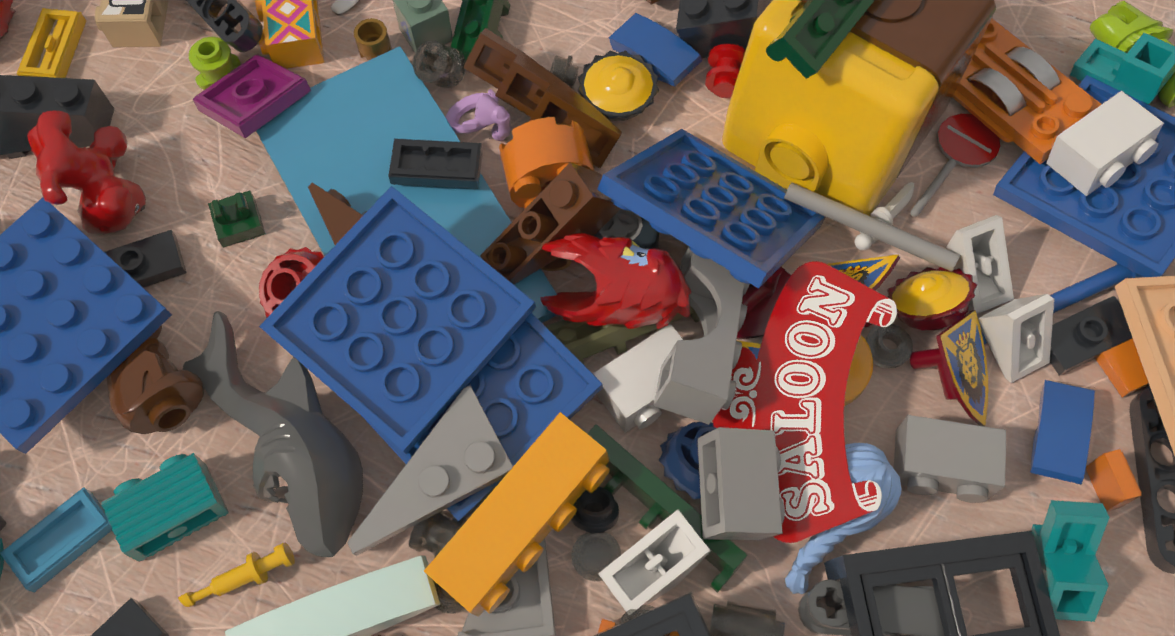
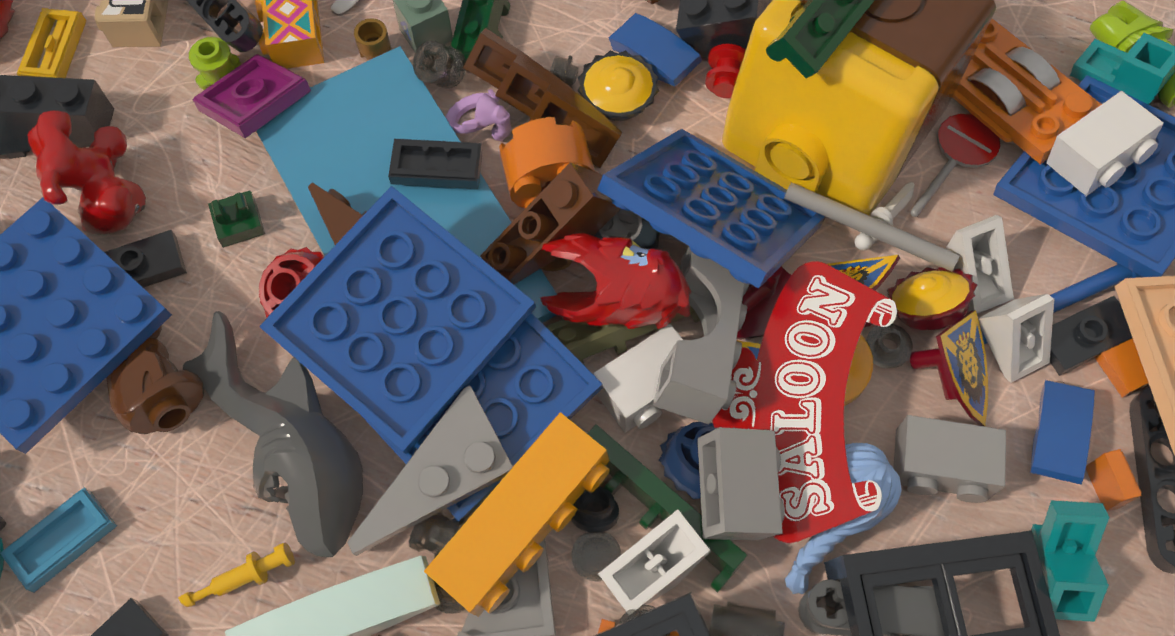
teal brick [101,453,229,562] -> none

